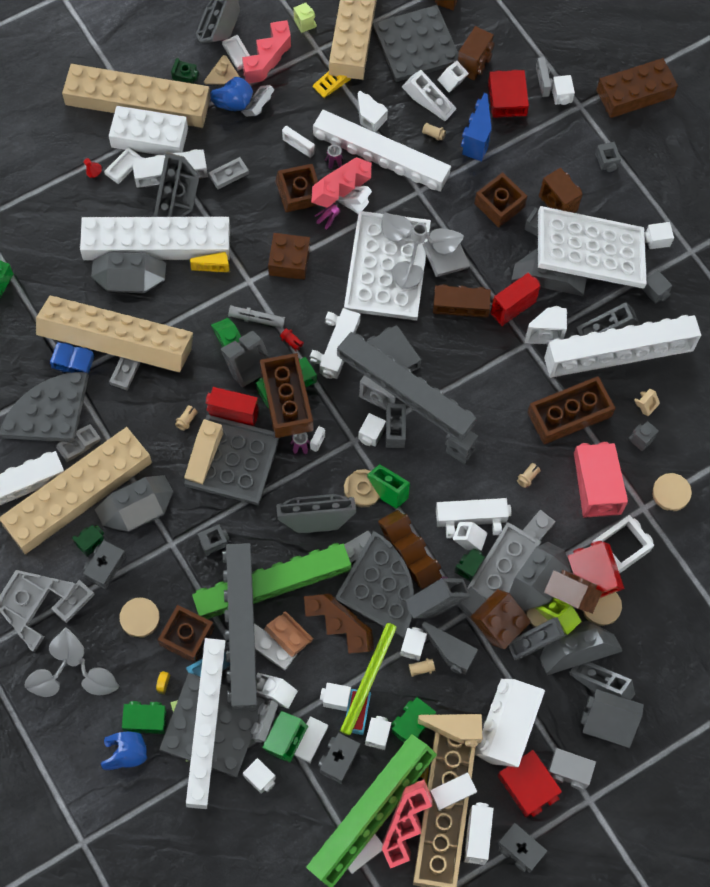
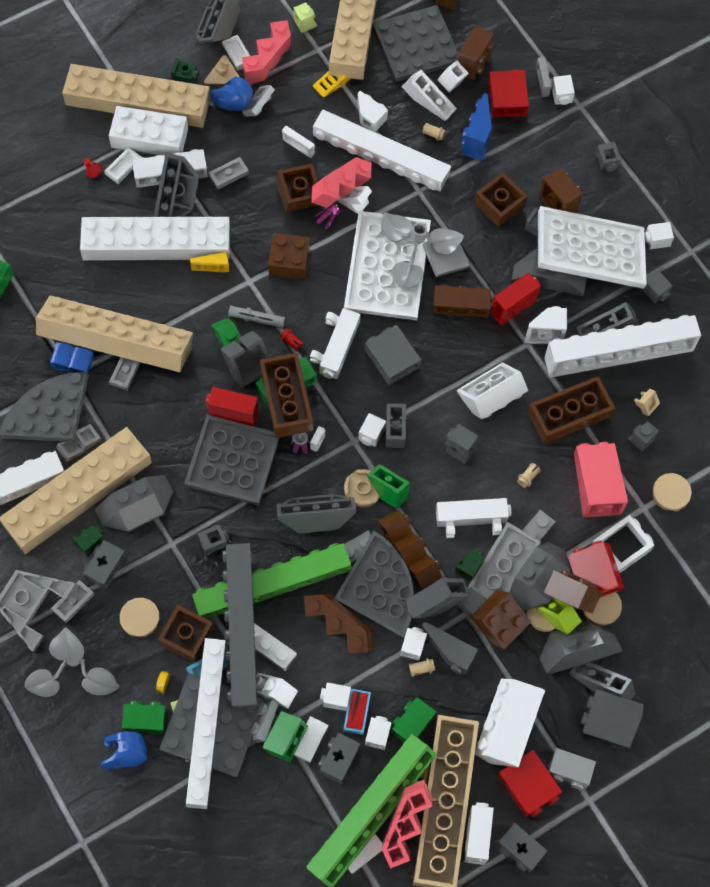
dark grey wedge [91,252,166,293] -> none
tan pin [175,406,198,431] -> none
tan slope [184,419,223,485] -> none
white brick [243,758,276,794] -> none
nougat plate [264,611,313,657] -> none
piece [325,144,343,169] -> none
dark grey brick [337,332,476,442] -> none
lime axle [341,623,396,735] -> none
light grey slope [359,375,396,410] -> none
tan slope [418,714,483,747] -> none
white tile [430,773,477,811] -> none
white brick [453,522,487,551] -> none
dark grey tile [509,617,565,661] -> none
reddish brown brick [596,58,678,118] -> none
none -> white slope [457,362,528,419]

